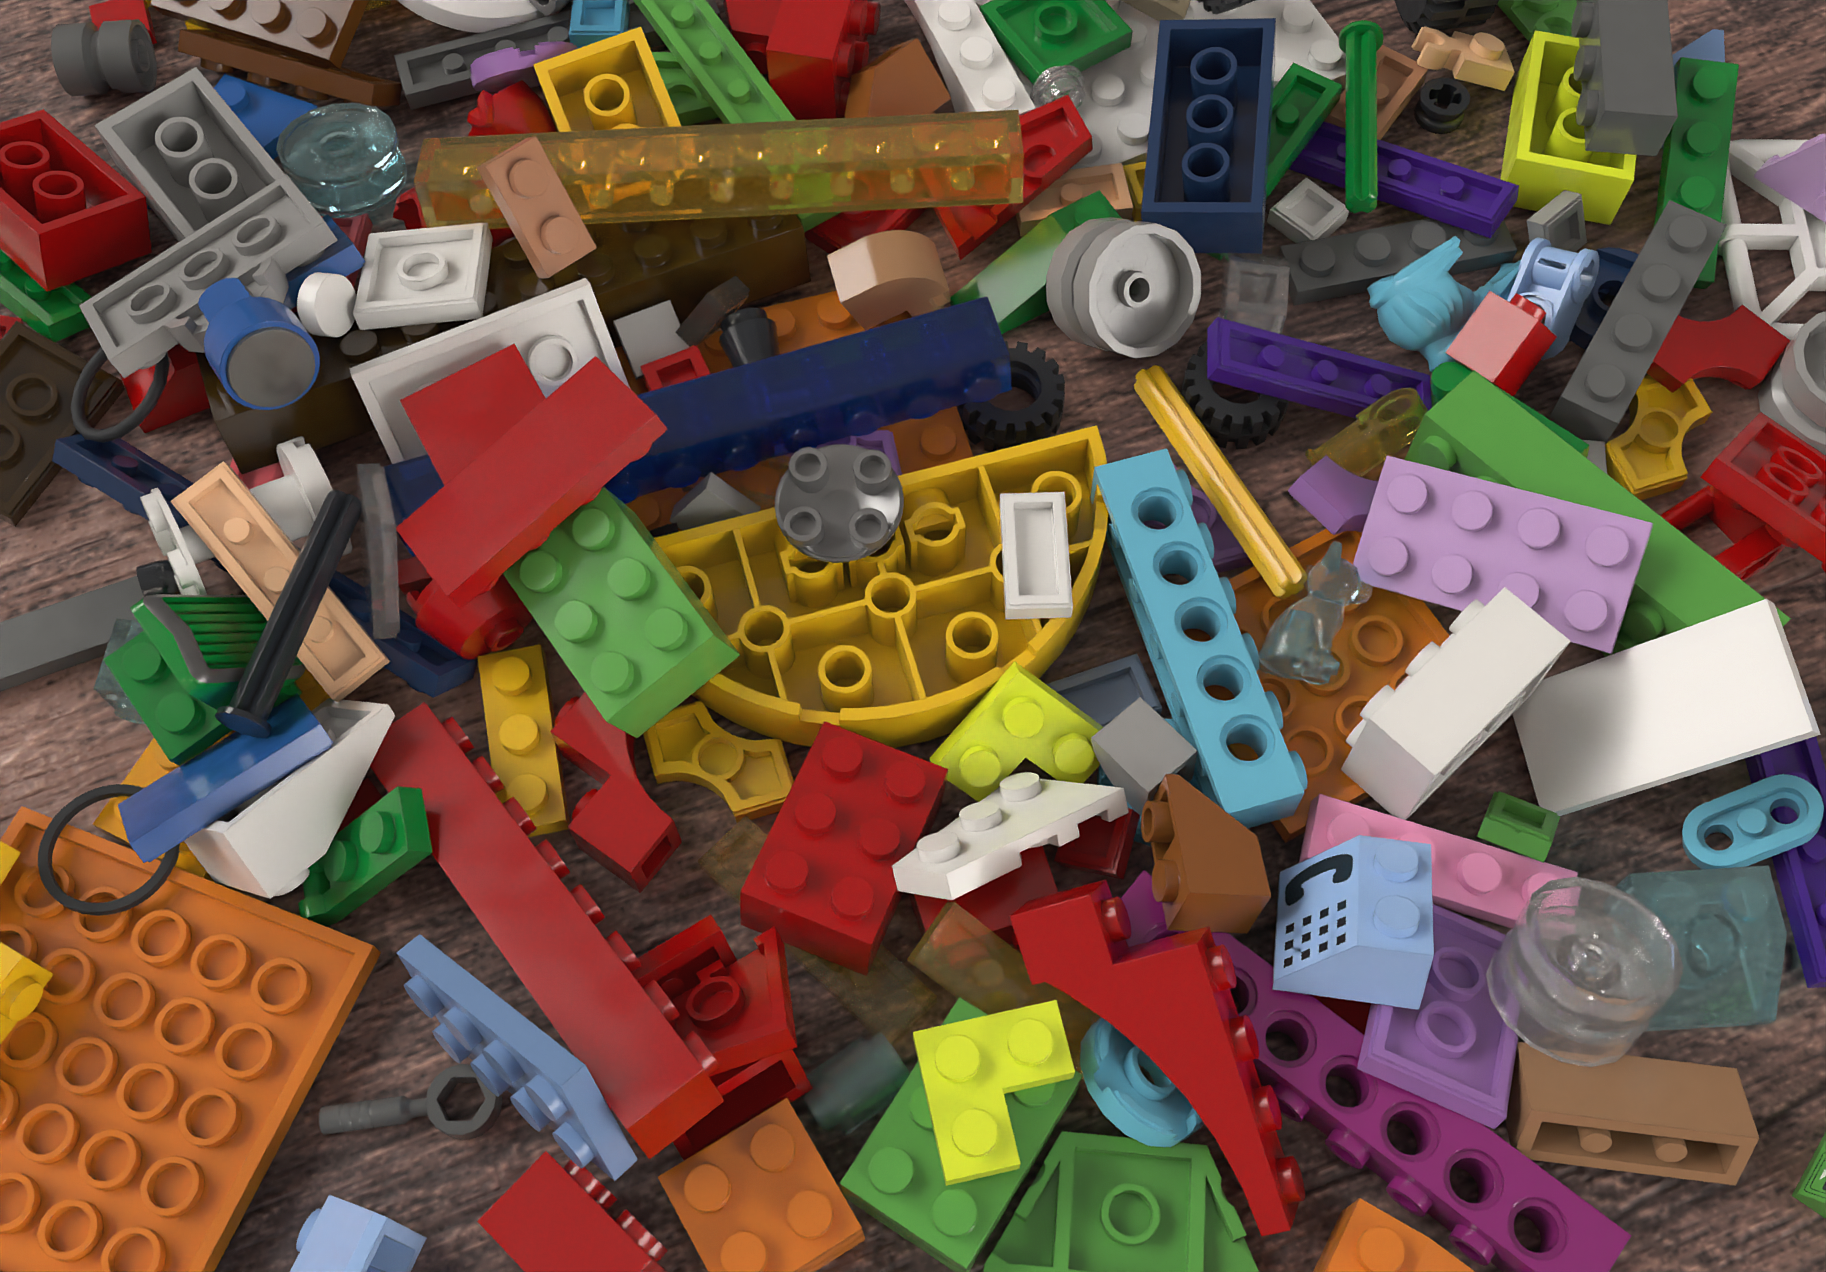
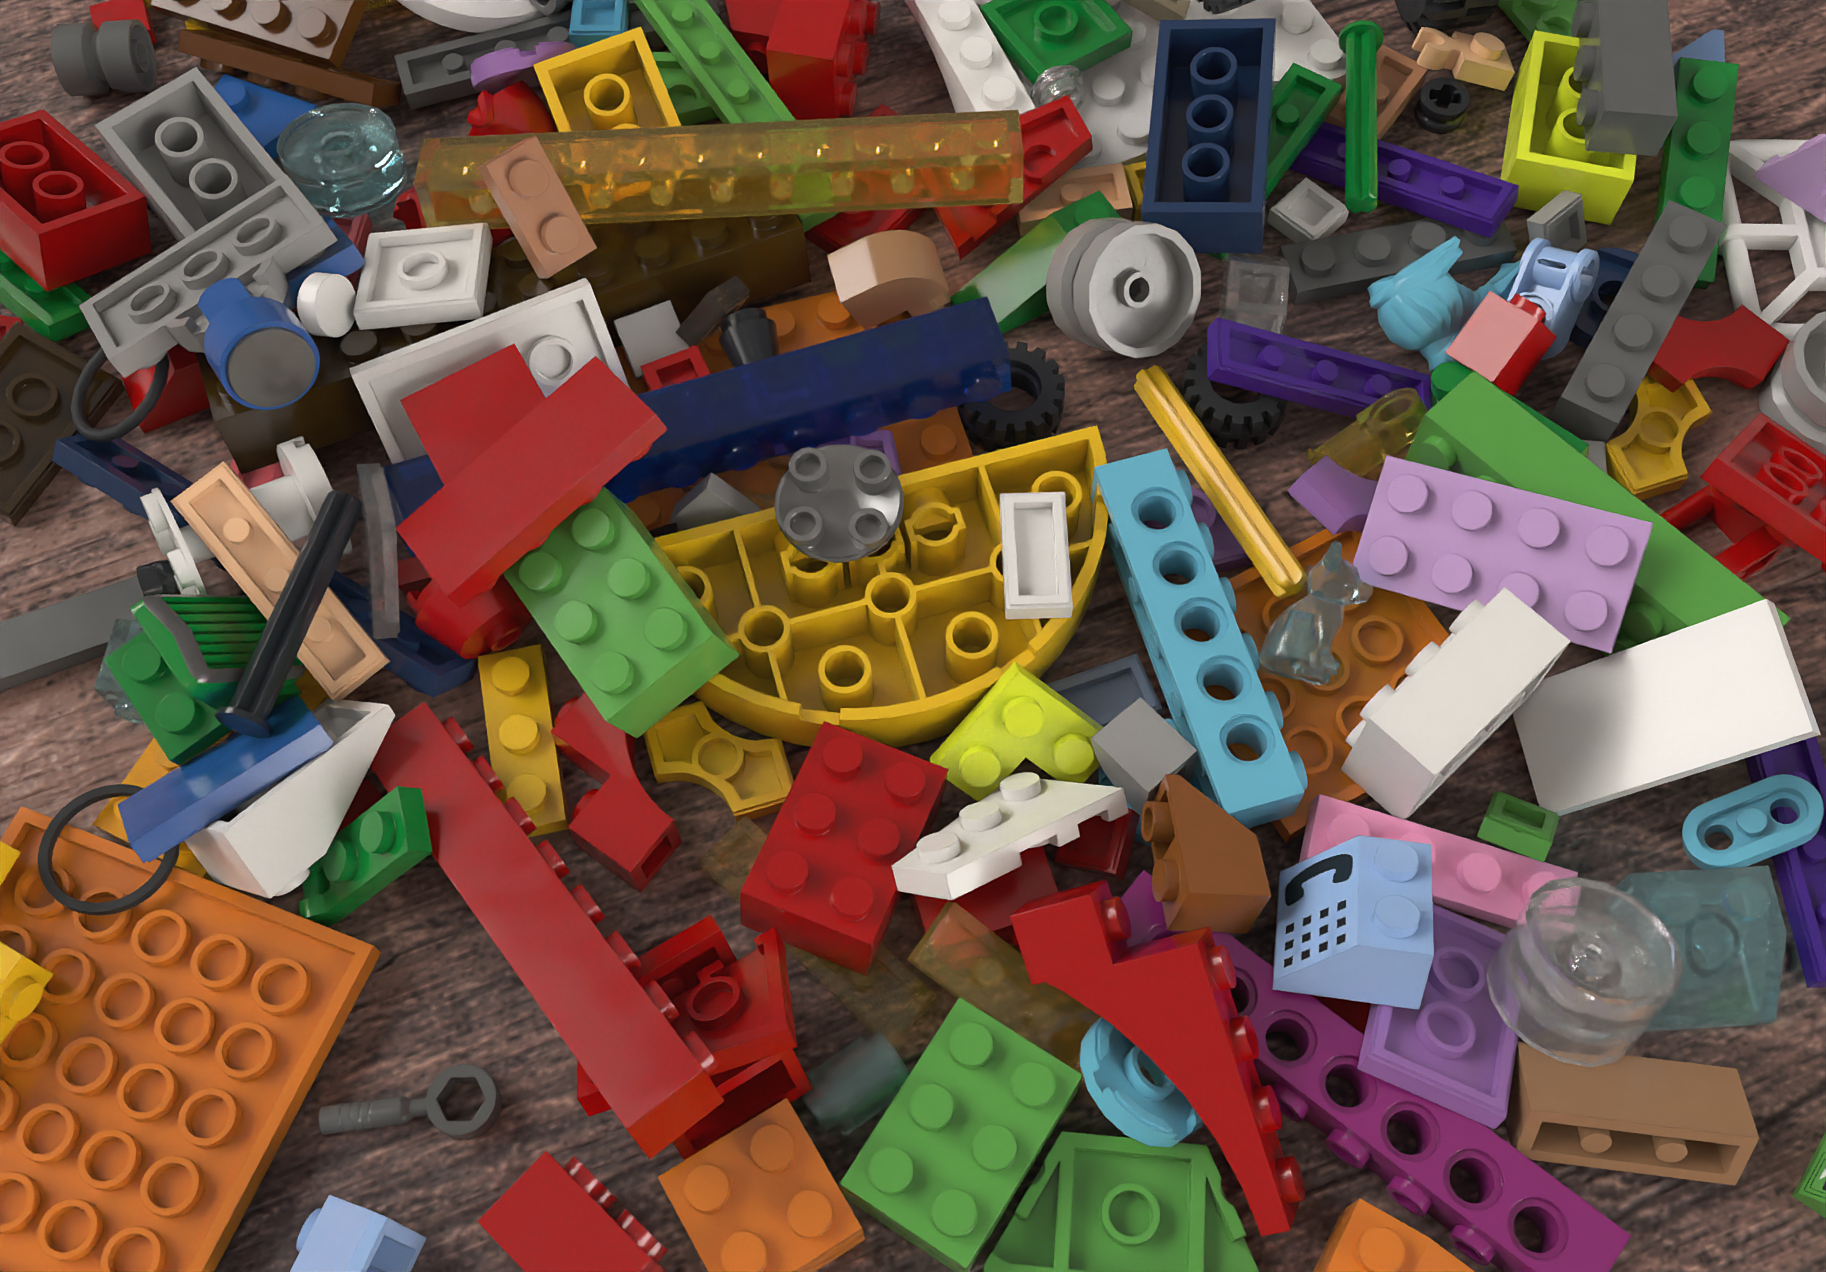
medium blue plate [397,934,638,1181] -> none
dark orange slope [839,38,951,166] -> none
neon yellow plate [913,1000,1075,1186] -> none

